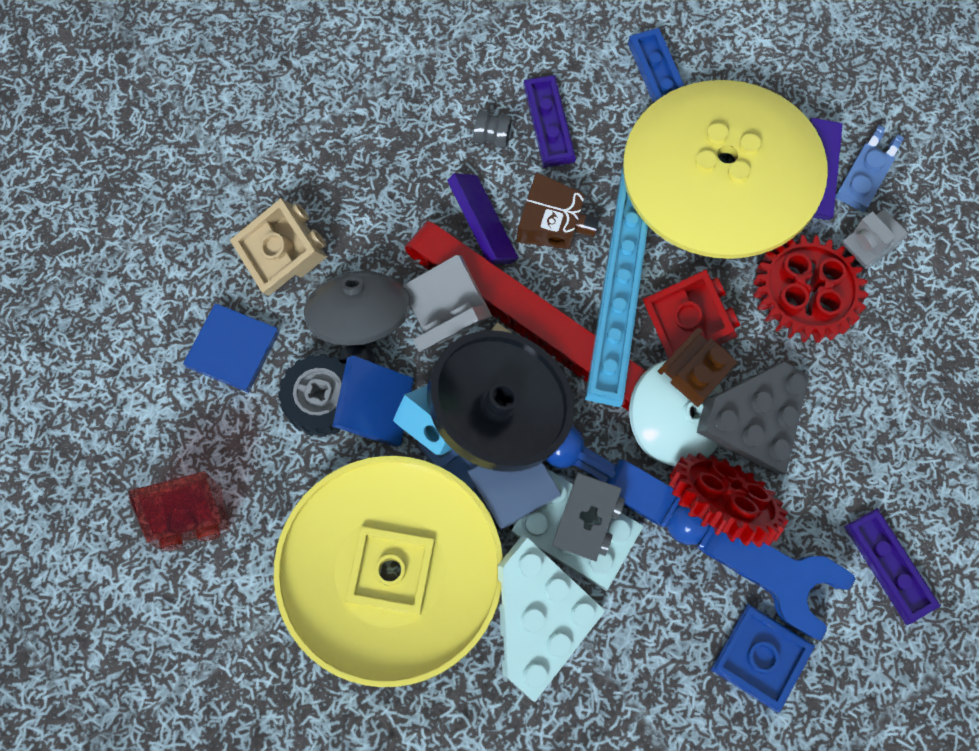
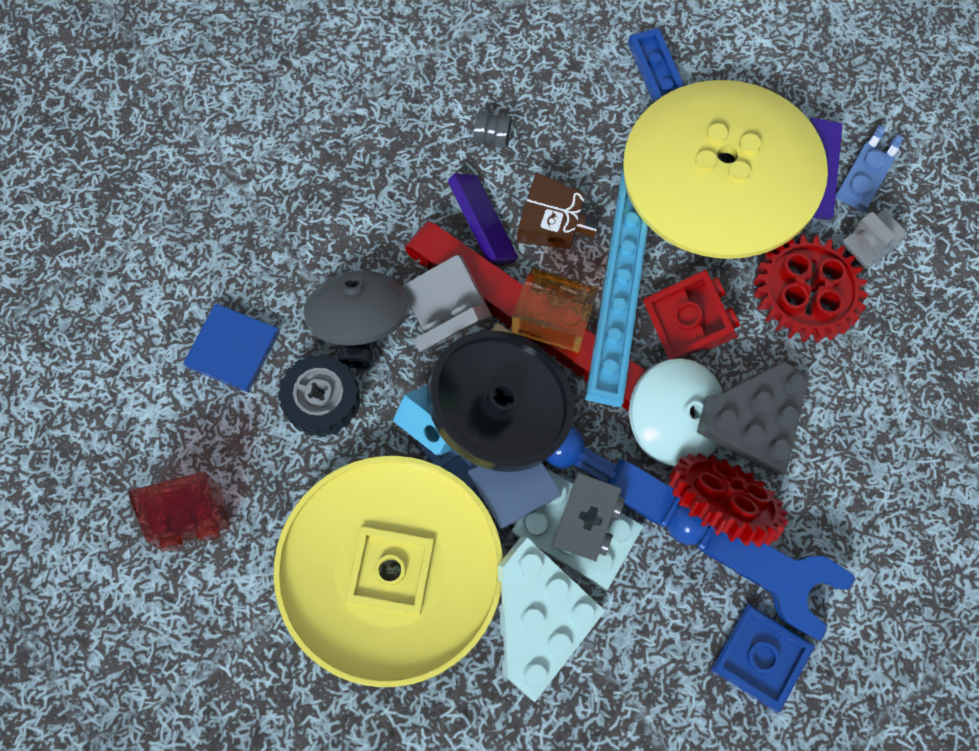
tan plate [230,198,327,296] -> none
blue tile [333,355,414,447] -> none
dark purple tile [523,75,576,168] -> none
reddish brown plate [657,327,738,407] -> none
dark purple tile [844,508,941,625] -> none
none -> clear orange slope [511,268,599,353]

